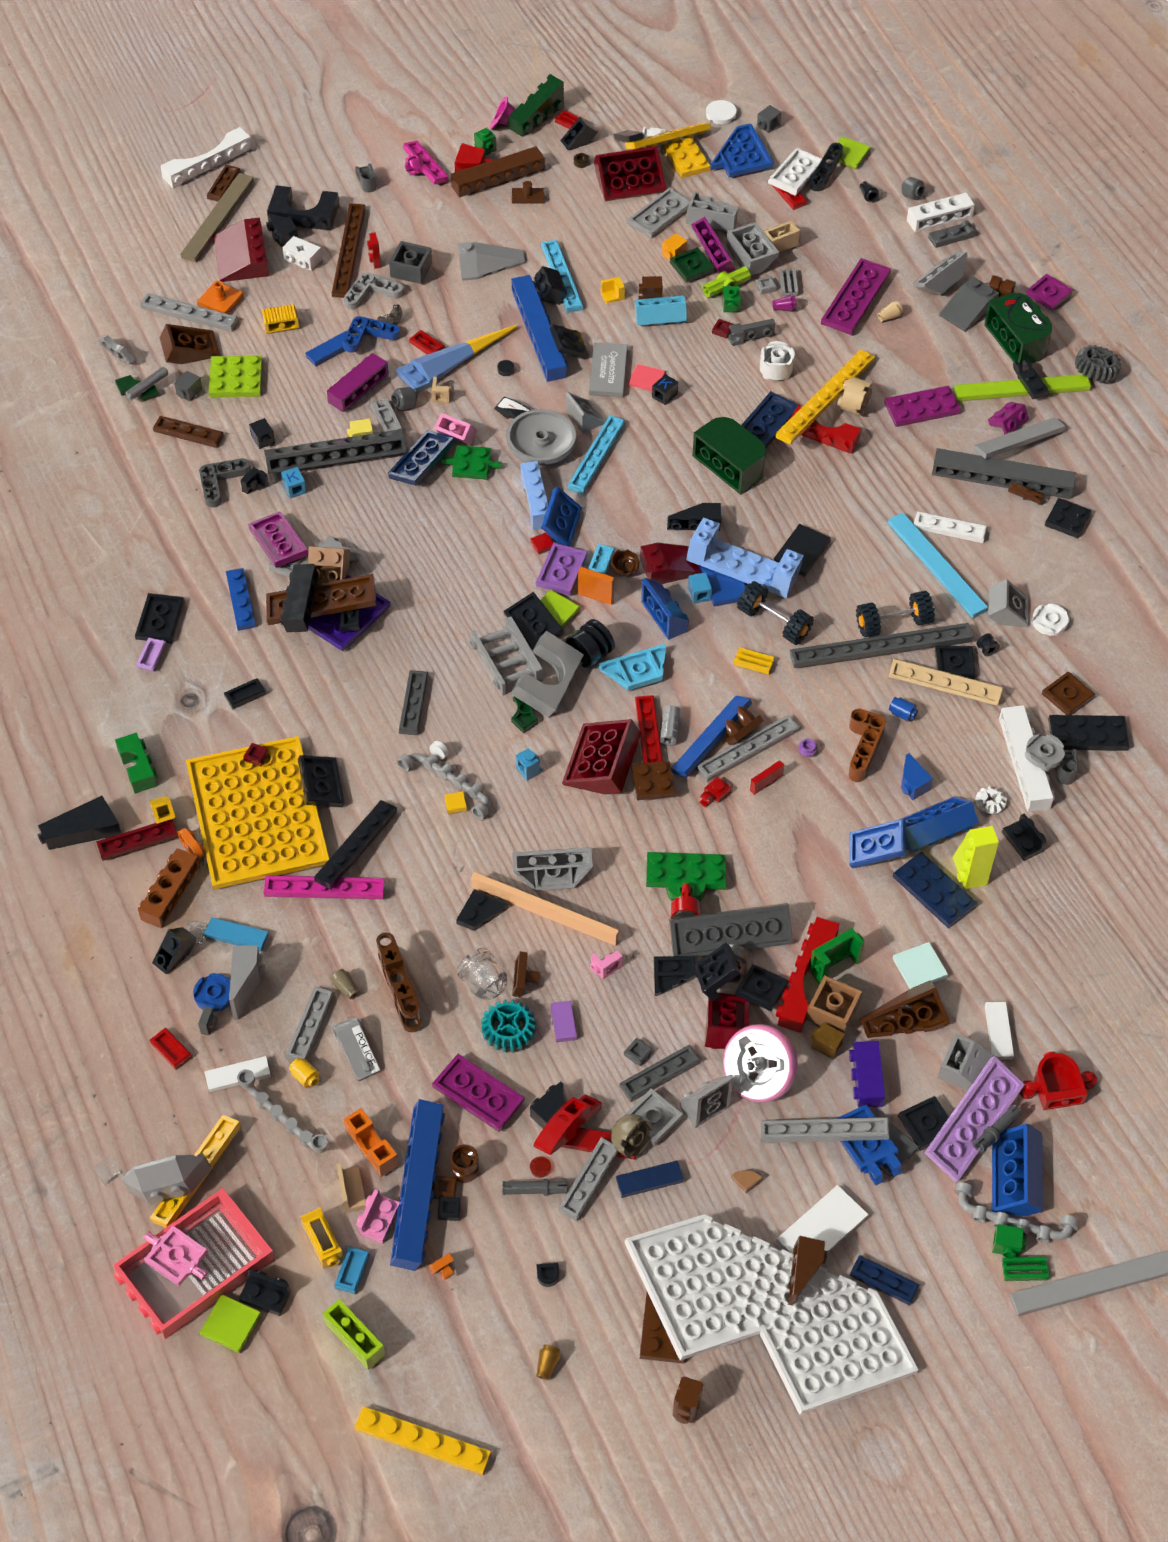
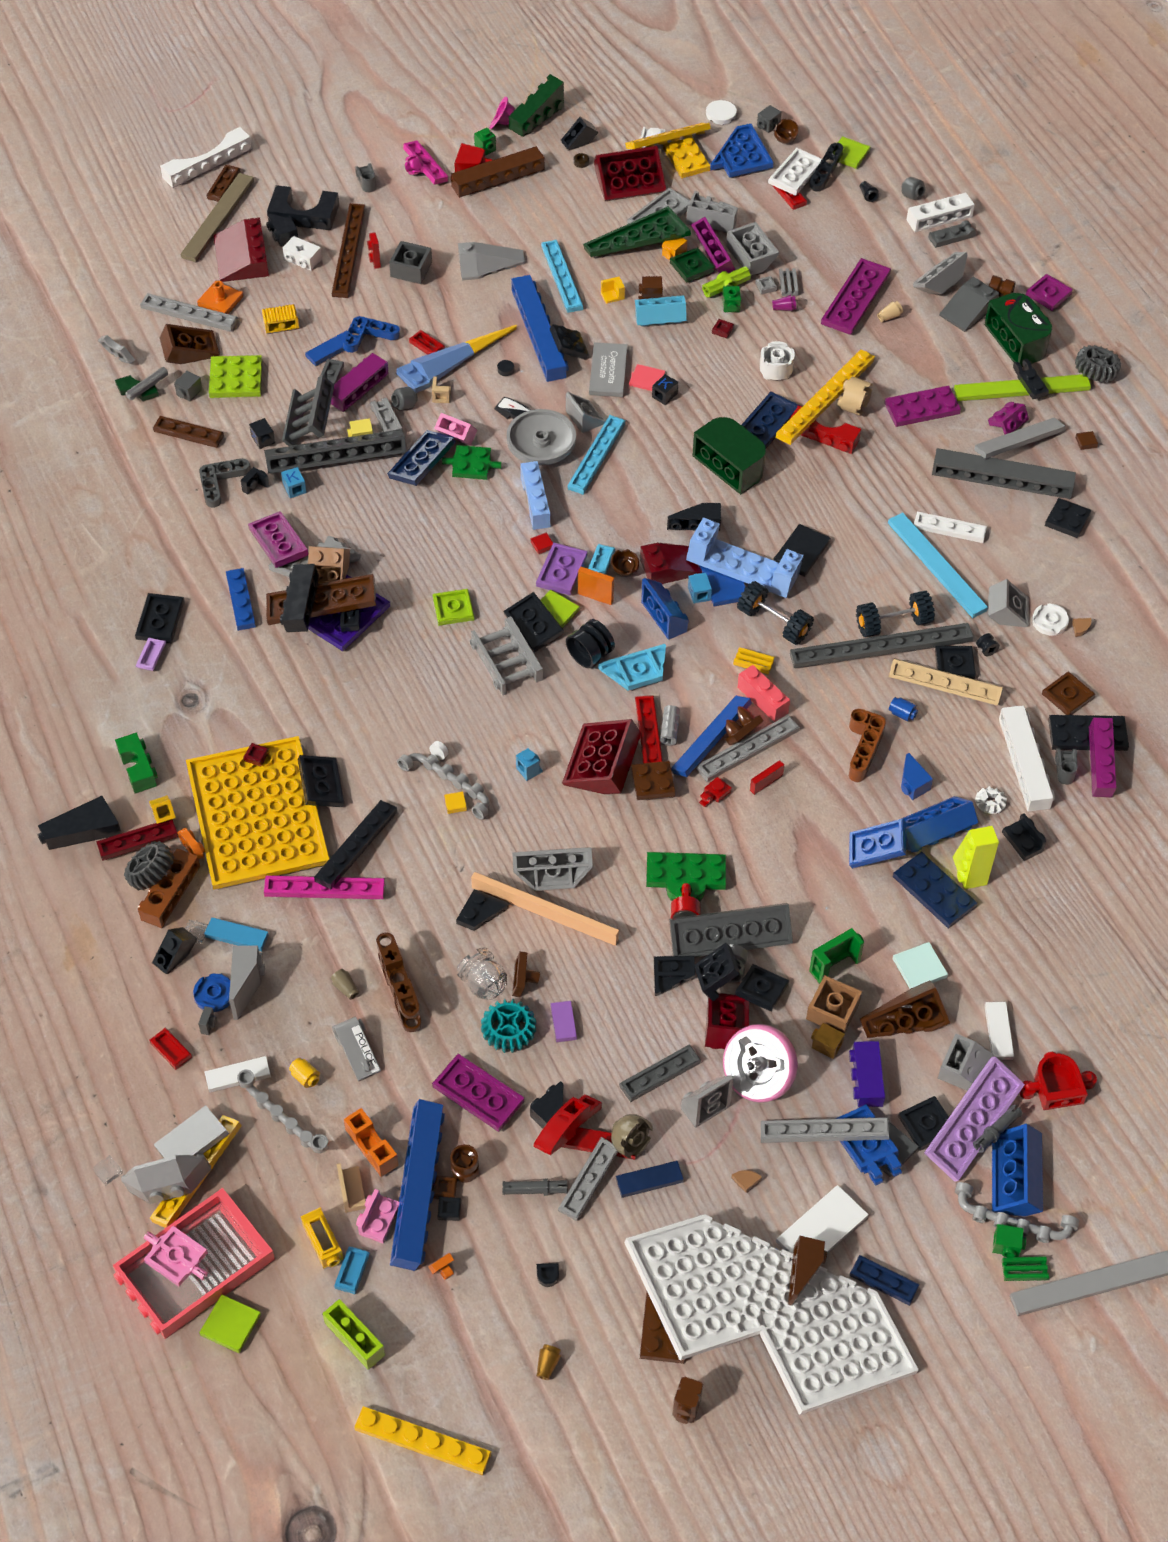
black tile [224,678,266,710] -> none
black bracket [239,1270,291,1316] -> none
light grey tile [285,986,334,1061] -> none
light grey beam [344,272,404,310] -> none
clear smoke hair [377,304,403,325] -> none
dark grey tile [399,670,428,735] -> none
light grey arch [511,631,584,717] -> none
dark green tile [511,696,538,733] -> none
reddish brown tile [512,181,544,204] -> none
clear red piece [530,1157,551,1178] -> none
black brick [534,266,567,305] -> none
blue tile [541,487,582,547] -> none
red tile [555,110,579,129] -> none
bright pink bracket [590,951,623,979] -> none
black tile [614,130,644,142] -> none
dark grey tile [624,1037,653,1066] -> none
light grey plate [624,1088,683,1146] -> none
dark grey plate [728,319,775,346] -> none
tan slope [763,221,800,253] -> none
red arch [776,917,840,1033] -> none
medium lavender plate [798,738,817,757] -> none
reddish brown axle [1008,482,1044,505] -> none
light grey plate [1025,734,1065,771] -> none
none -> dark grey gear [124,841,174,891]
none -> tile [154,1105,229,1158]
none -> dark grey fence [282,375,334,446]
none -> dark grey plate [320,359,344,384]
none -> lime tile [432,589,474,626]
none -> dark green wing [583,206,691,257]
none -> coral brick [737,665,790,722]
none -> reddish brown hair [774,119,799,144]
none -> medium nougat tile [1072,618,1092,637]
none -> reddish brown tile [1075,431,1098,450]
none -> magenta brick [1089,718,1116,798]

